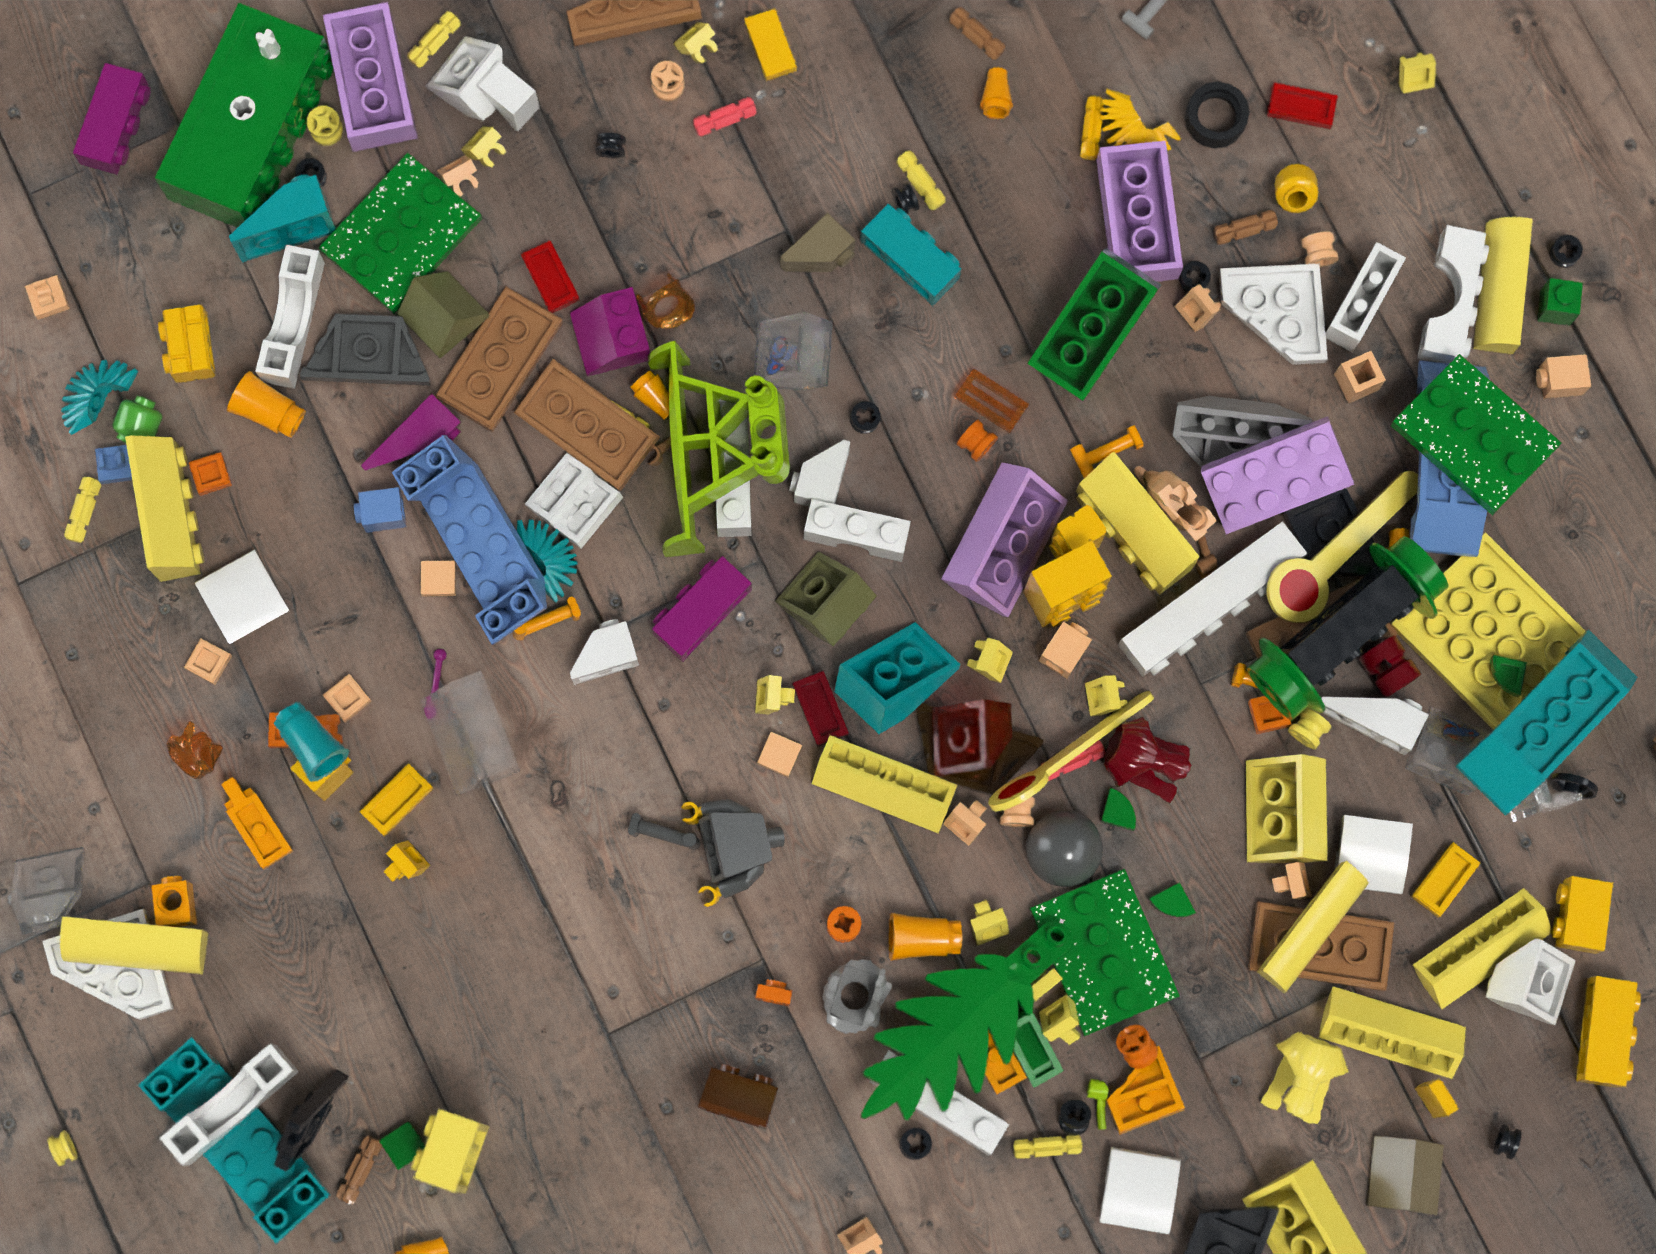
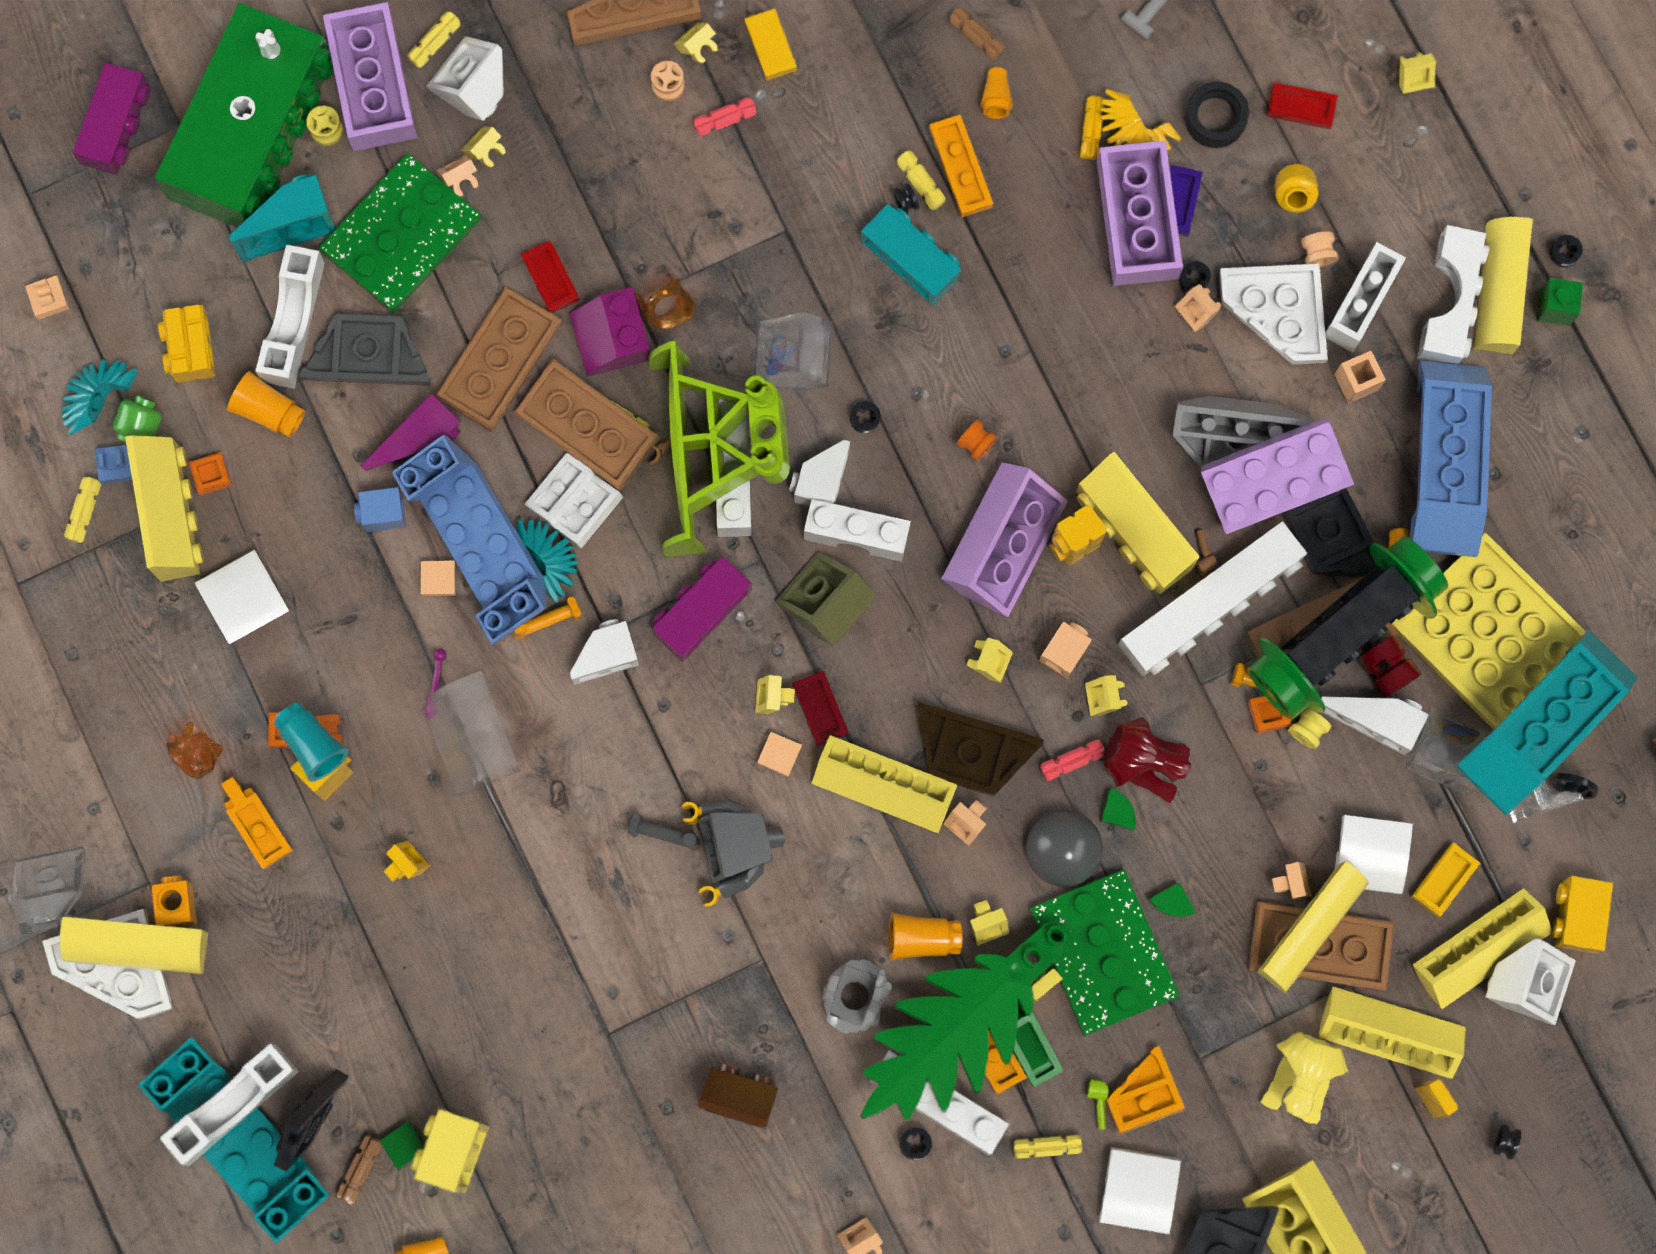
light yellow bush [47,1130,77,1166] -> none
light nougat tile [184,638,232,685] -> none
black bush [295,158,327,187] -> none
light nougat tile [323,674,372,723] -> none
yellow tile [360,763,434,837] -> none
olive slope [397,271,490,359] -> none
white slope [475,61,540,131] -> none
black bush [596,133,626,158] -> none
light orange cone [630,370,669,420] -> none
orange plate [755,979,792,1007] -> none
dark tan slope [780,212,855,272] -> none
orange wheel [827,906,862,943] -> none
teal slope [834,622,960,734] -> none
clear red slope [933,699,1012,776] -> none
clear orange tile [955,368,1029,434] -> none
light yellow piece [988,691,1154,811] -> none
light nougat wheel [1000,797,1035,827] -> none
yellow brick [1023,541,1112,628] -> none
green brick [1027,248,1162,401] -> none
light yellow tile [1039,994,1080,1045] -> none
black bush [1058,1100,1091,1136] -> none
light orange piece [1070,425,1144,478] -> none
orange wheel [1116,1025,1158,1069] -> none
light nougat animal [1134,466,1217,541] -> none
medium nougat axle [1213,210,1278,245] -> none
light yellow slope [1246,754,1328,863] -> none
light yellow piece [1266,471,1418,623] -> none
dark tan slope [1367,1136,1444,1215] -> none
green plate [1390,354,1562,516] -> none
green tile [1490,655,1527,697] -> none
light nougat brick [1536,354,1591,399] -> none
yellow brick [1576,976,1641,1088] -> none
none -> light orange plate [929,114,993,218]
none -> dark purple tile [1170,165,1203,237]

